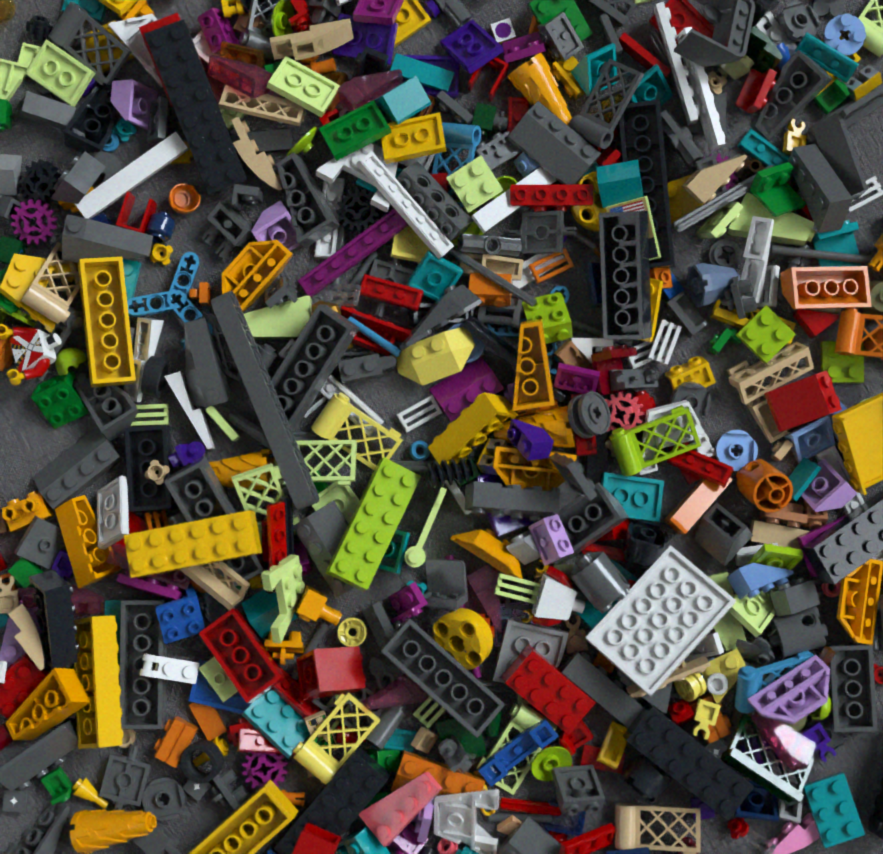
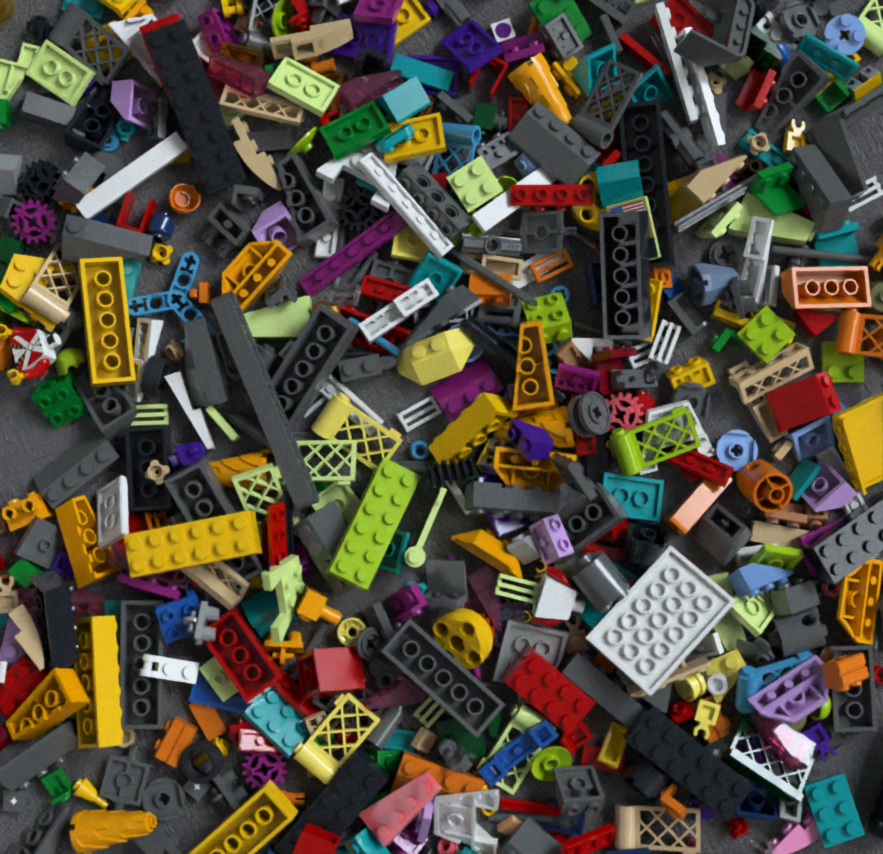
none -> tan plate [165,339,185,362]
none -> light grey hips [183,601,220,645]
none -> dark grey gear [355,627,384,661]
none -> white slope [358,278,439,345]
none -> teal plate [375,123,414,154]
none -> orange bracket [660,783,687,821]
none -> tan plate [747,132,770,155]
none -> orange brick [821,653,869,692]

